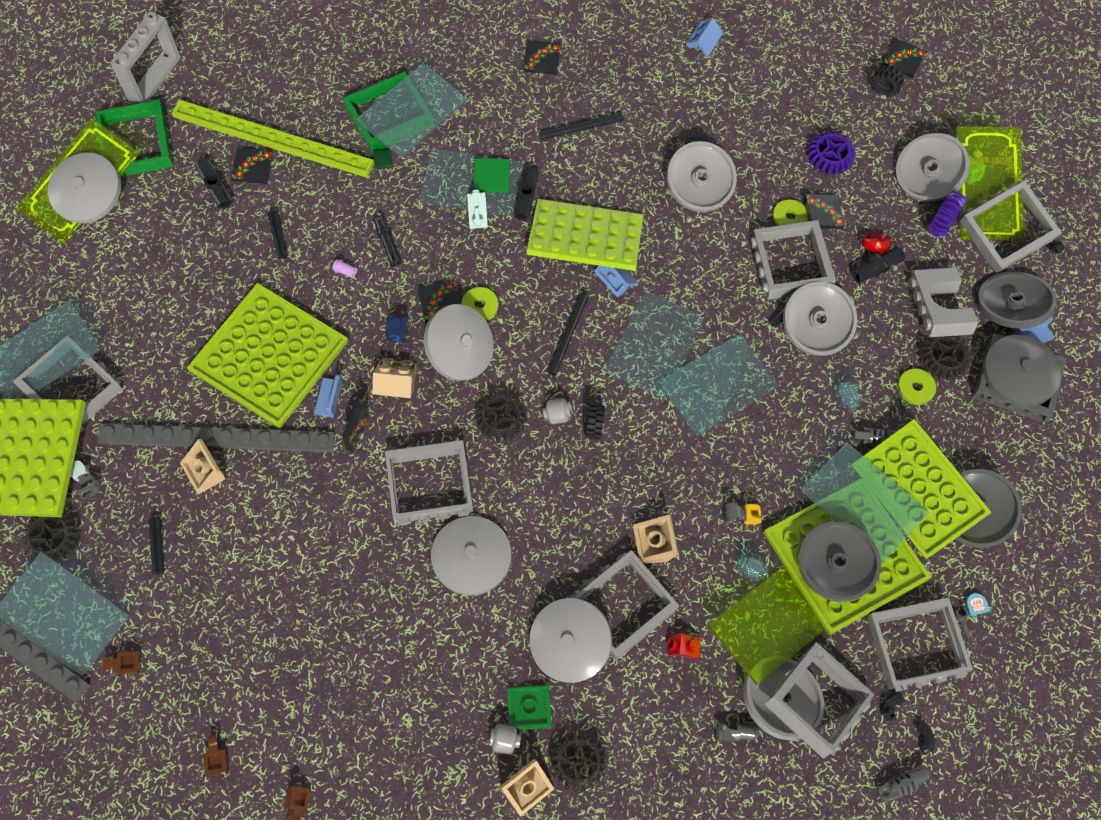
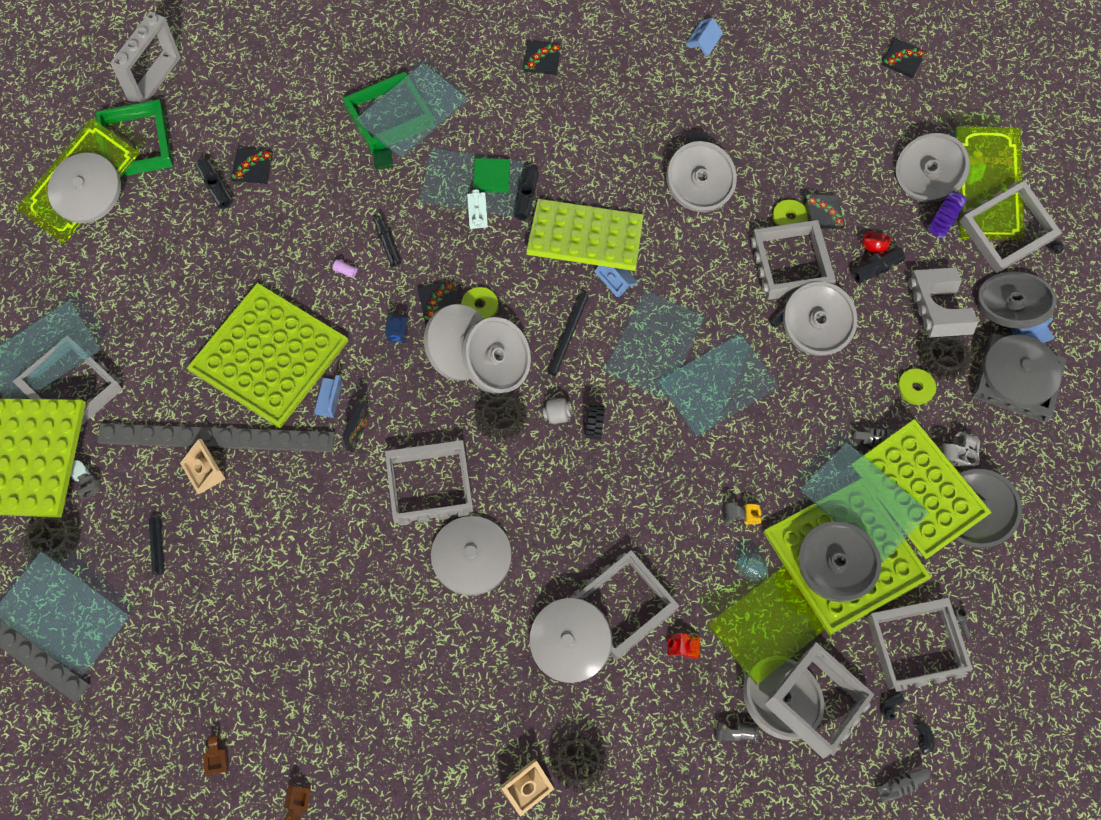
reddish brown plate [101,651,141,675] -> none
lime plate [172,100,374,178] -> none
black axle [268,210,288,259] -> none
tan slope [372,358,418,398] -> none
light grey head [489,724,521,754] -> none
green tile [507,685,552,730] -> none
black piece [539,112,624,140] -> none
tan slope [633,515,679,564] -> none
dark purple gear [808,130,856,176] -> none
clear light blue head [834,381,863,410] -> none
black tyre [870,65,905,97] -> none
tile [965,593,990,616] -> none
none -> light grey dish [462,317,531,394]
none -> light grey piece [941,432,980,471]

